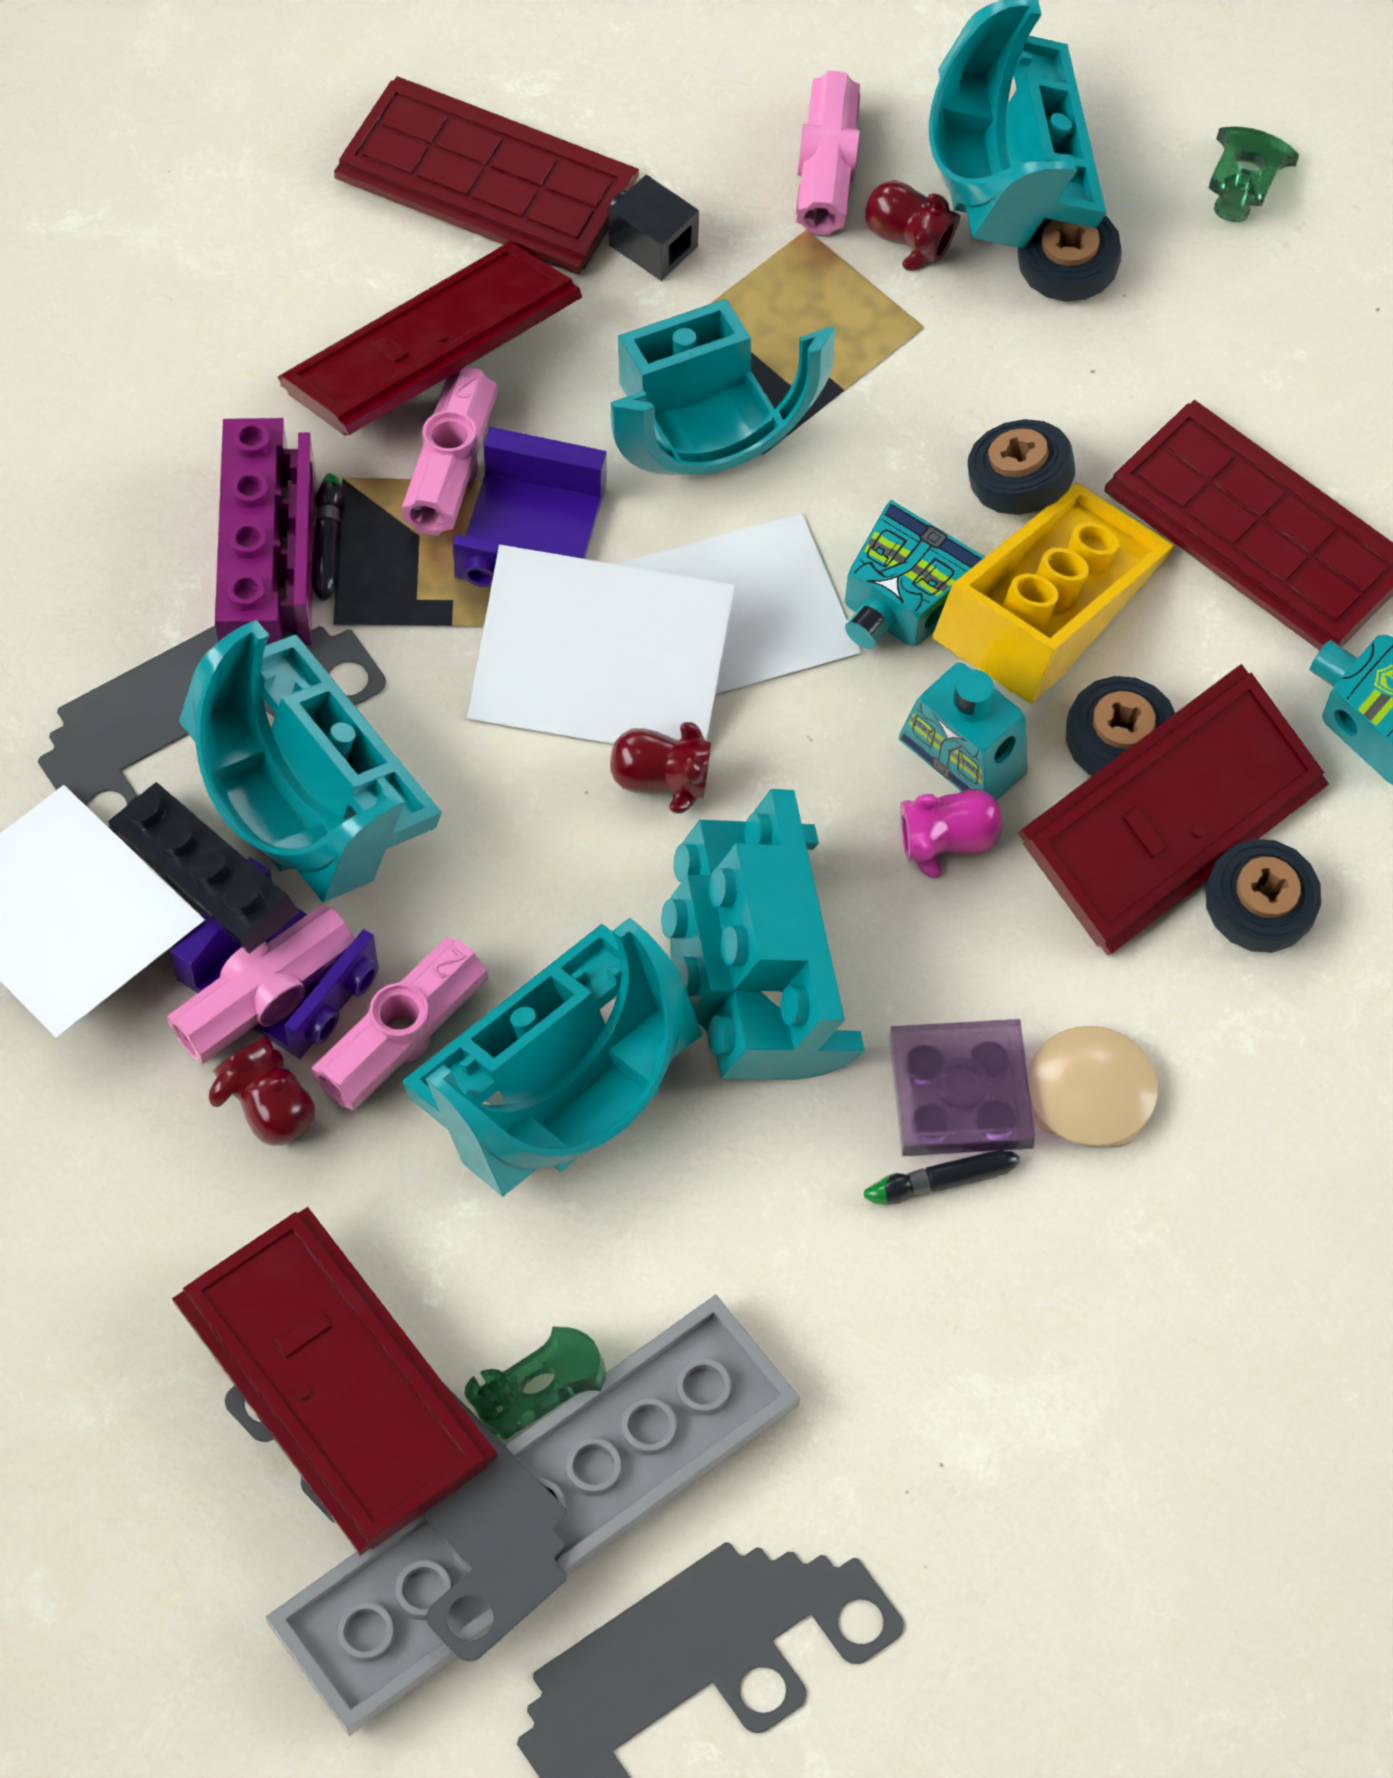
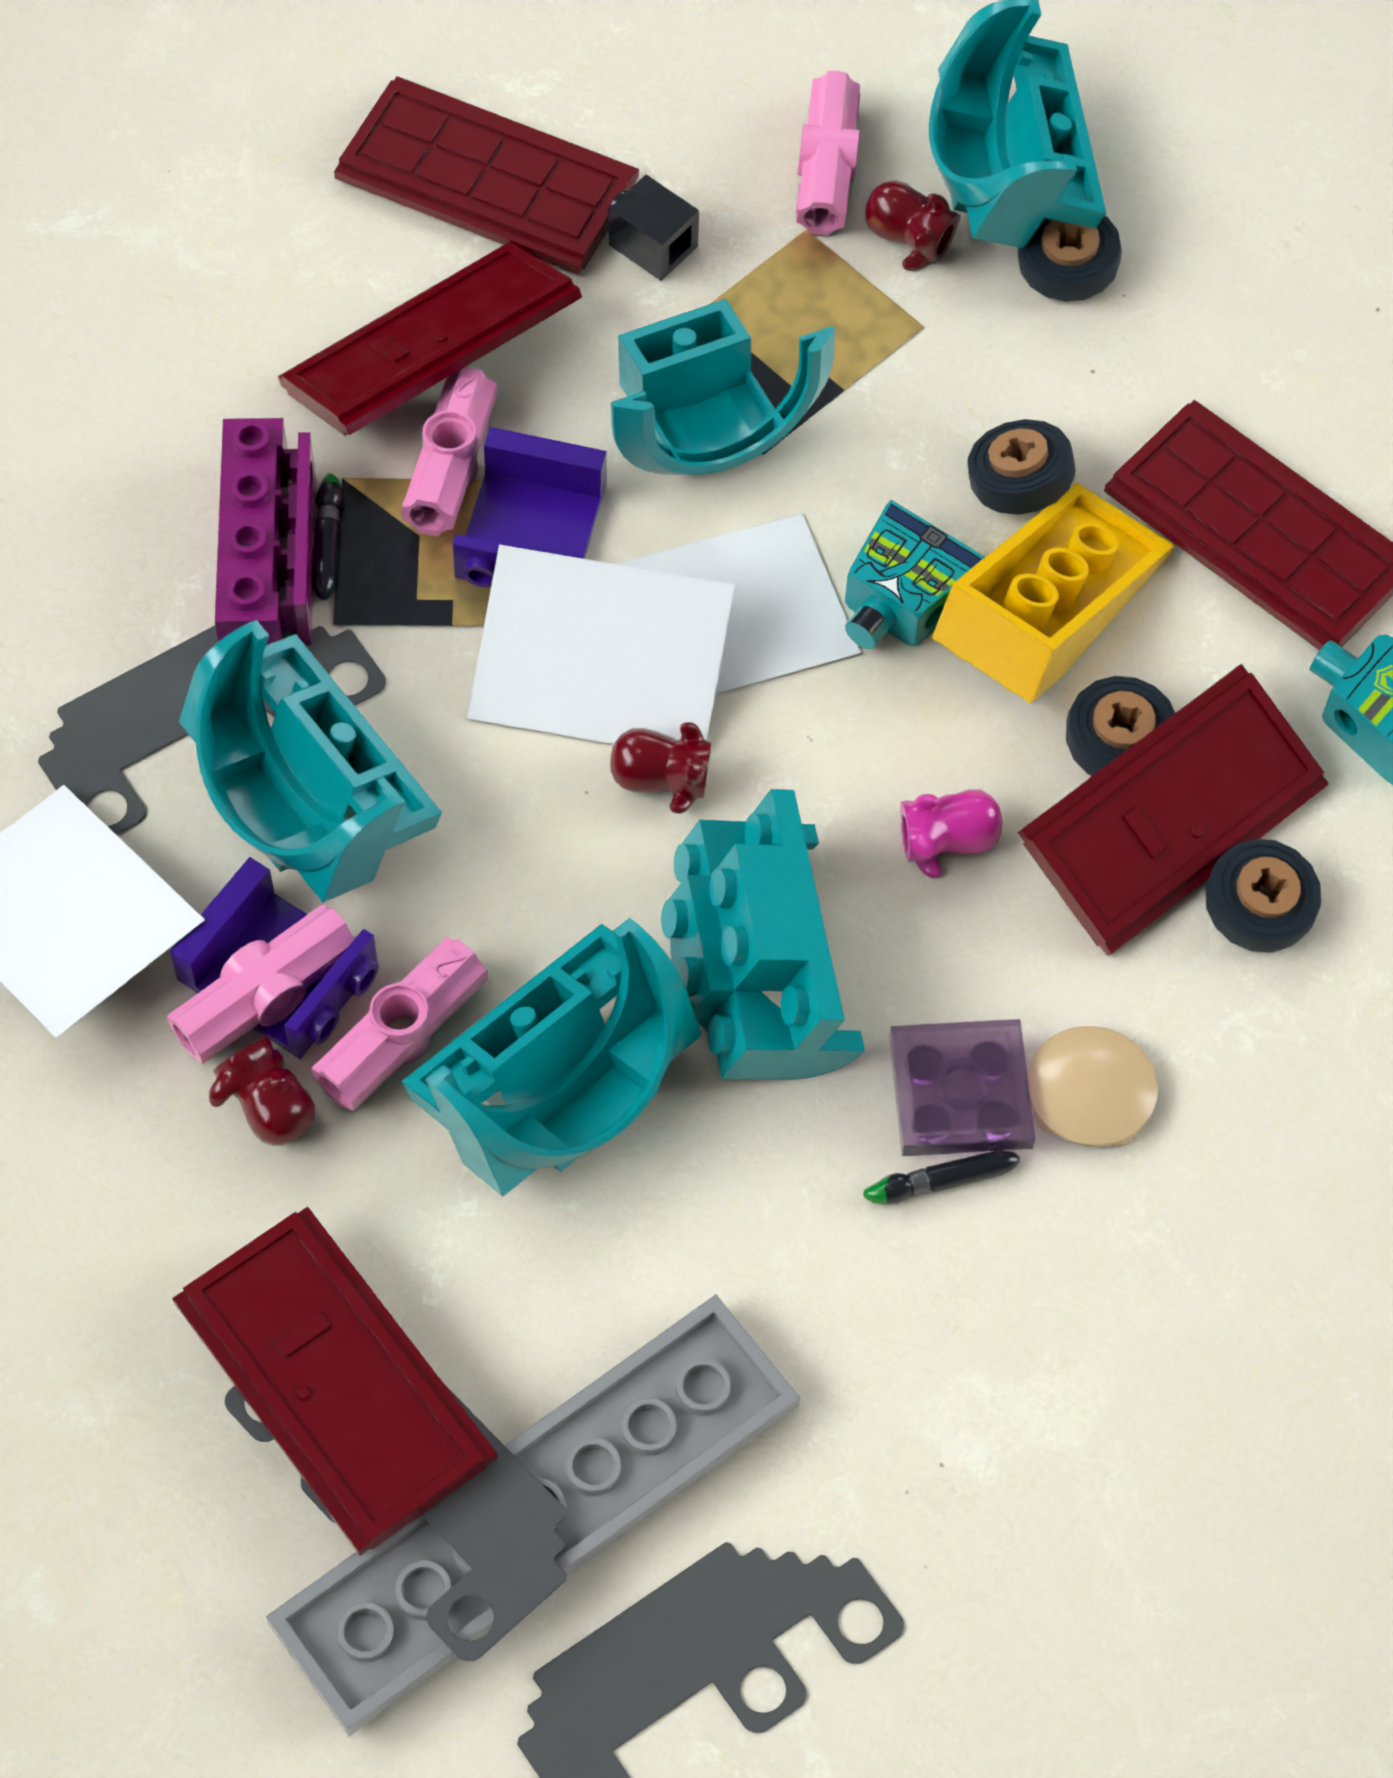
black plate [108,782,299,954] -> none
clear green piece [464,1326,606,1440] -> none
teal torso [898,662,1028,801] -> none
clear green piece [1208,126,1299,222] -> none

